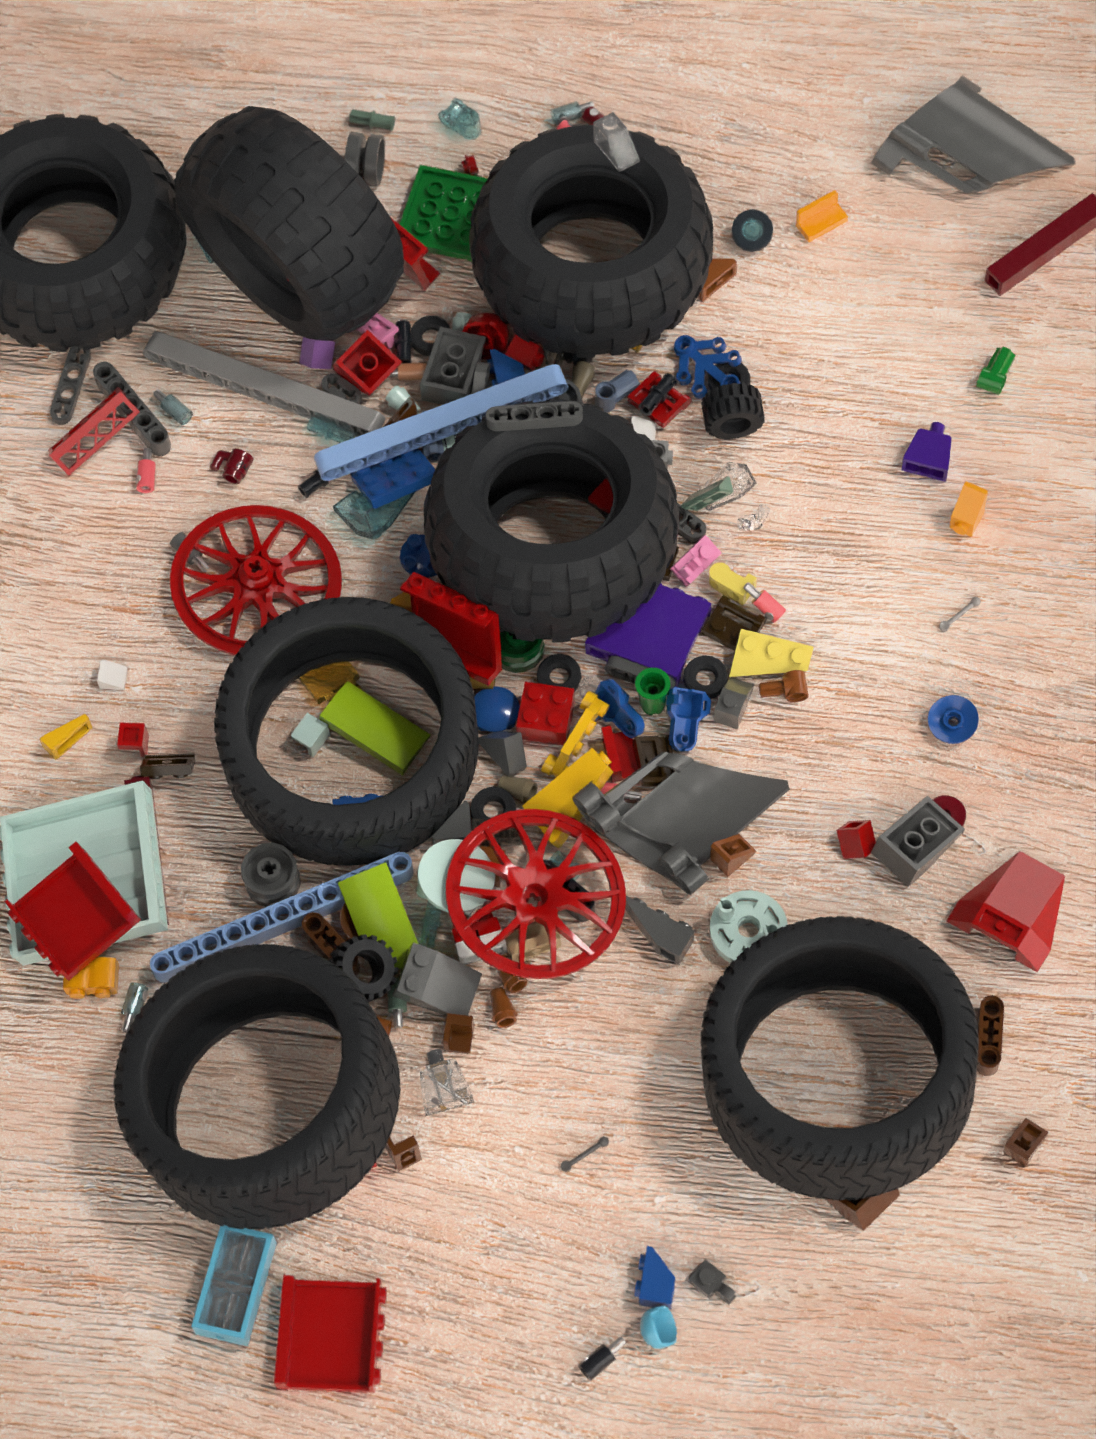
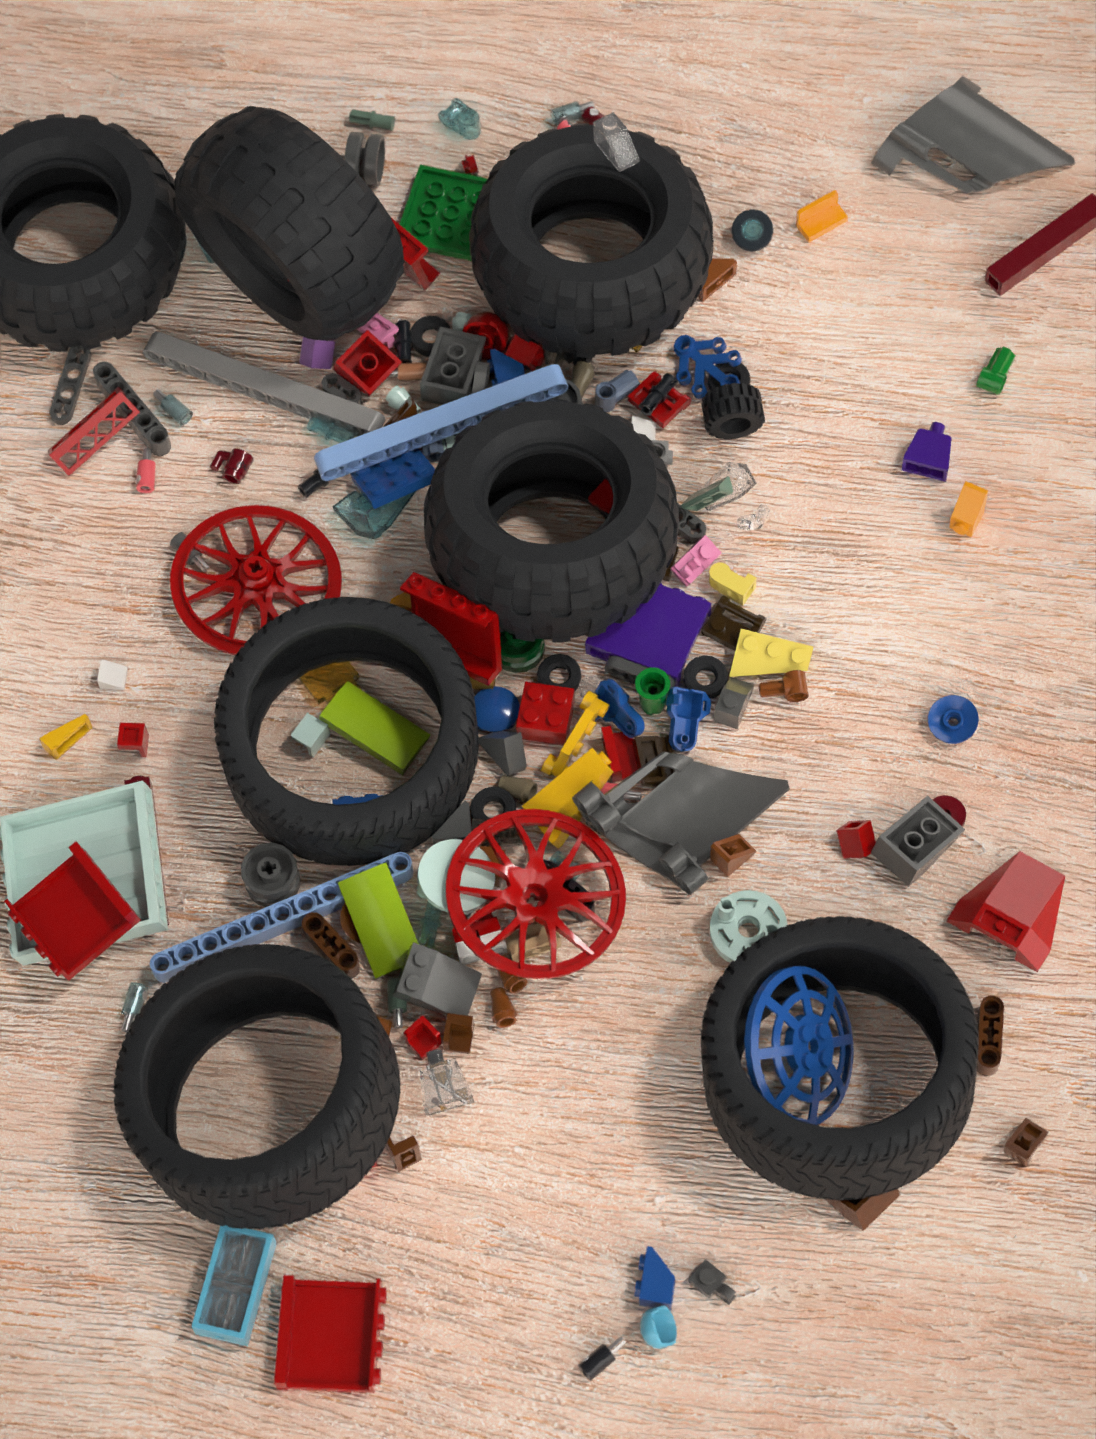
light orange brick [63,957,119,999] -> none
dark brown plate [140,754,196,779] -> none
black tyre [329,934,398,1003] -> none
blue dish [400,534,437,578] -> none
dark grey beam [486,401,583,431] -> none
dark grey hinge [561,1136,609,1172] -> none
dark grey slope [625,896,695,965] -> none
coral piece [743,582,786,623] -> none
light grey hinge [939,597,981,632] -> none
none -> red panel [403,1015,442,1060]
none -> blue dish [744,966,854,1125]

